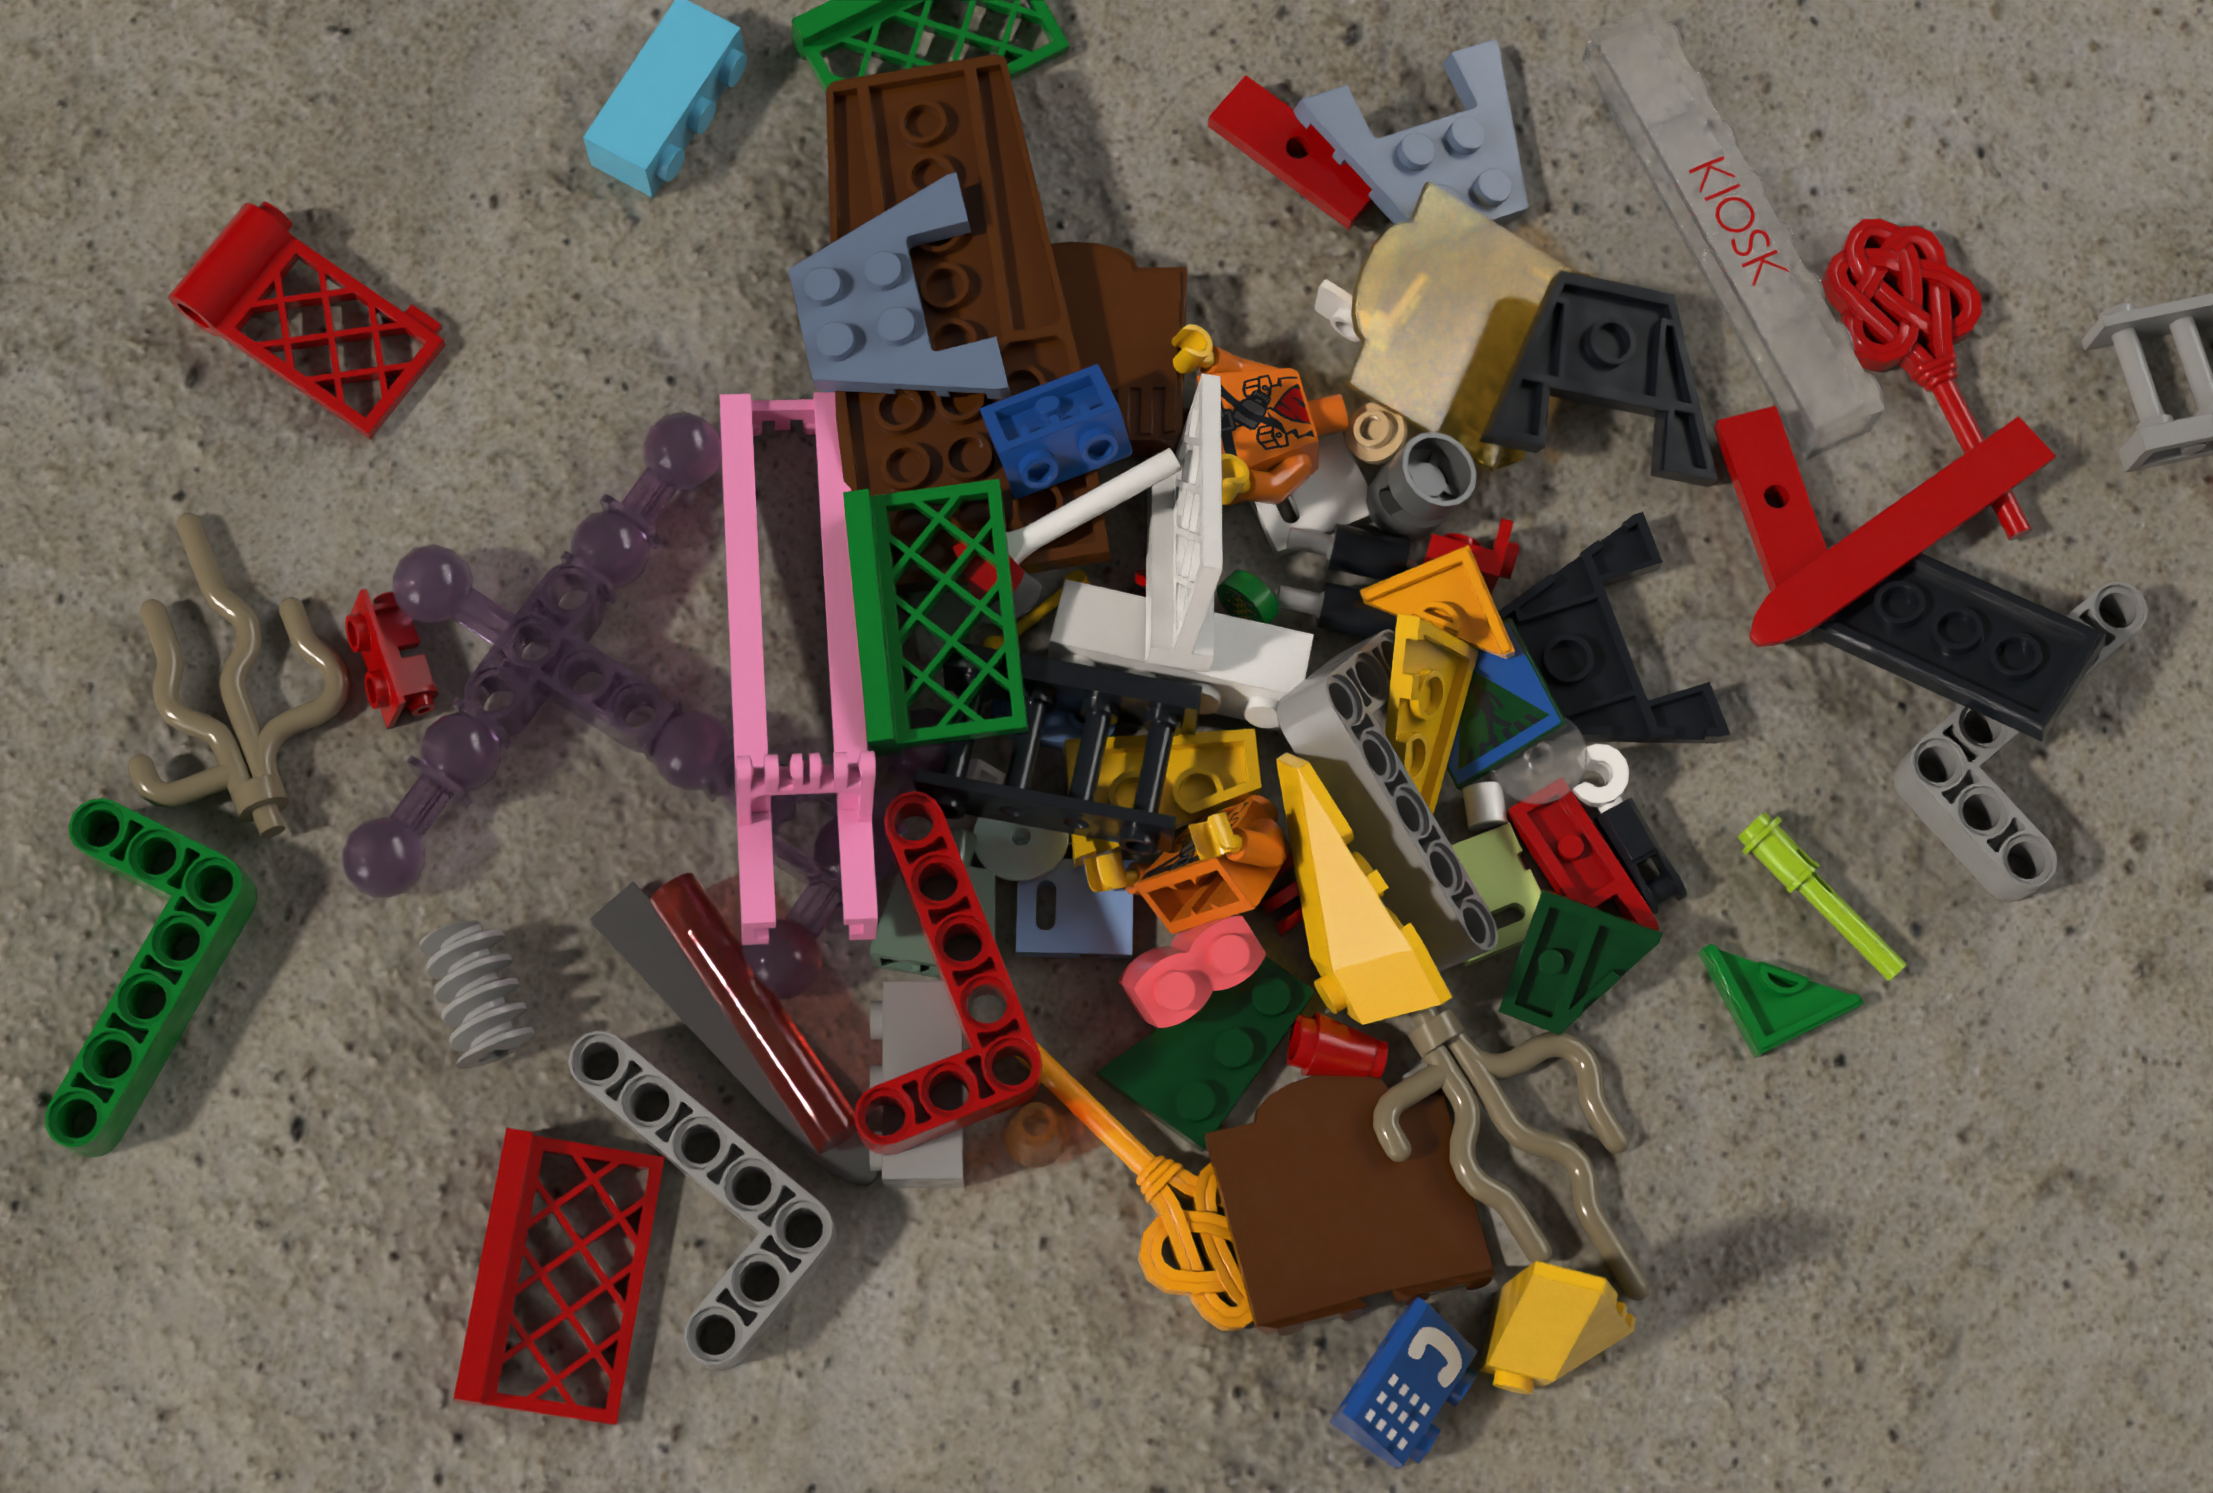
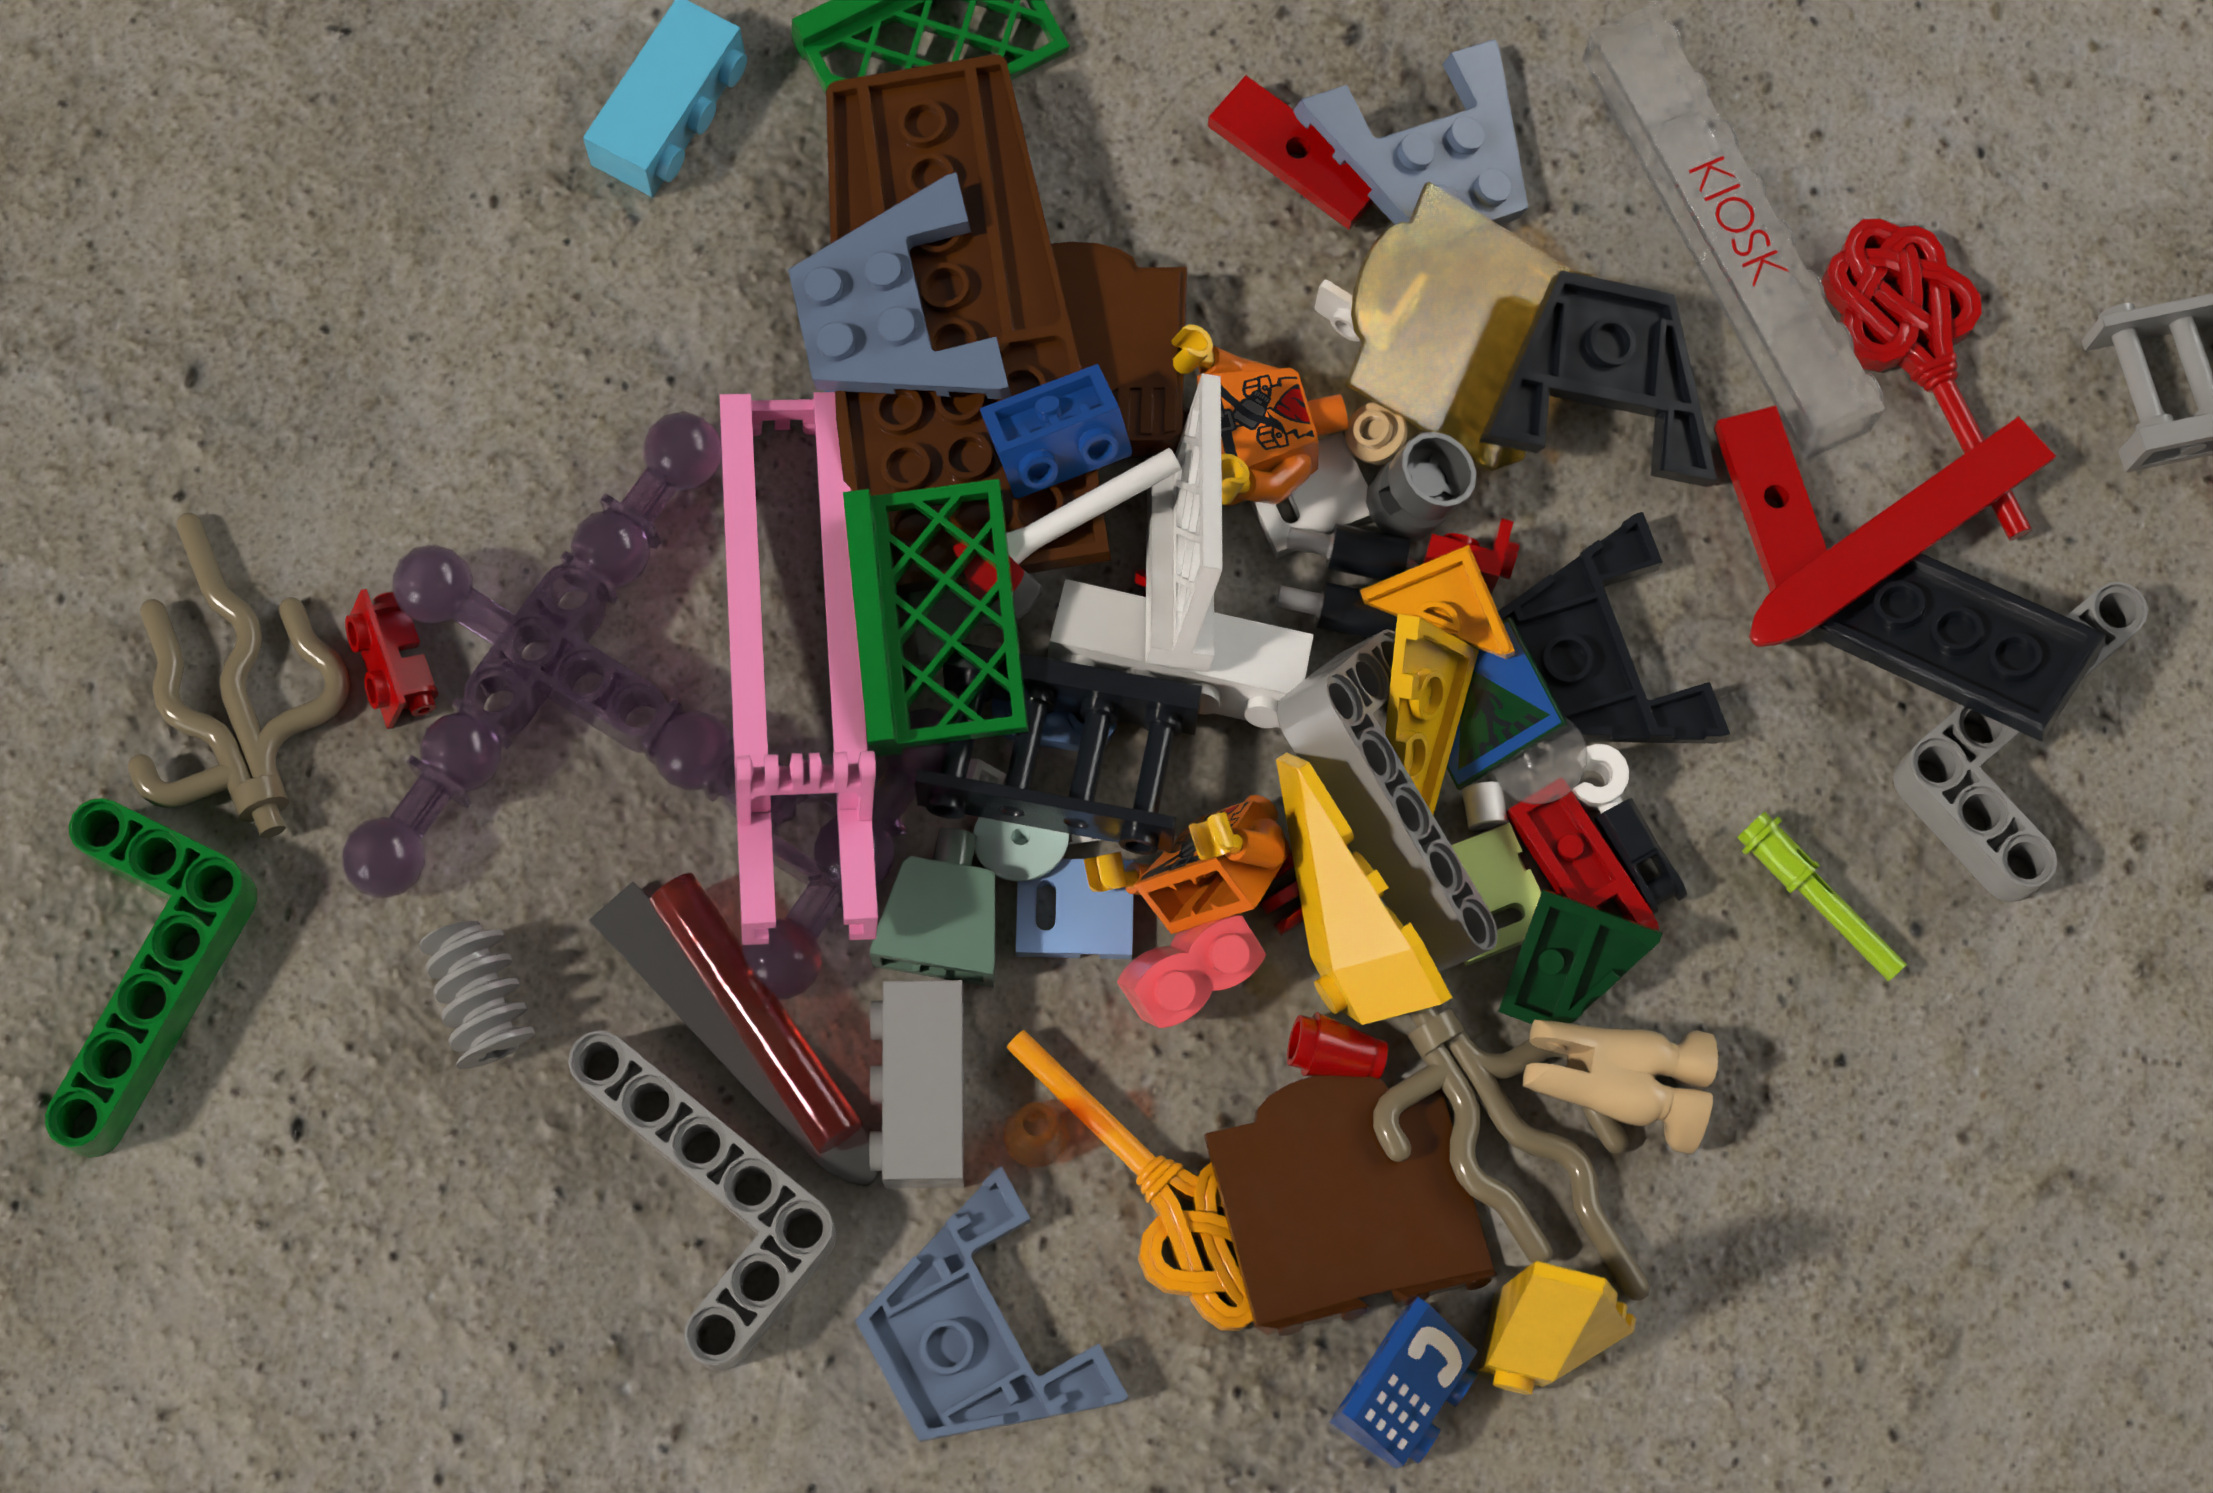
red piece [168,201,445,440] -> none
red fence [453,1128,665,1426] -> none
red beam [854,791,1042,1156] -> none
yellow hinge [982,570,1090,649] -> none
yellow wing [1064,729,1262,868] -> none
dark green wing [1096,956,1316,1152] -> none
green tile [1217,570,1279,624] -> none
green tile [1698,944,1864,1058] -> none
none -> sand blue wing [855,1166,1129,1442]
none -> tan piece [1522,1020,1718,1154]

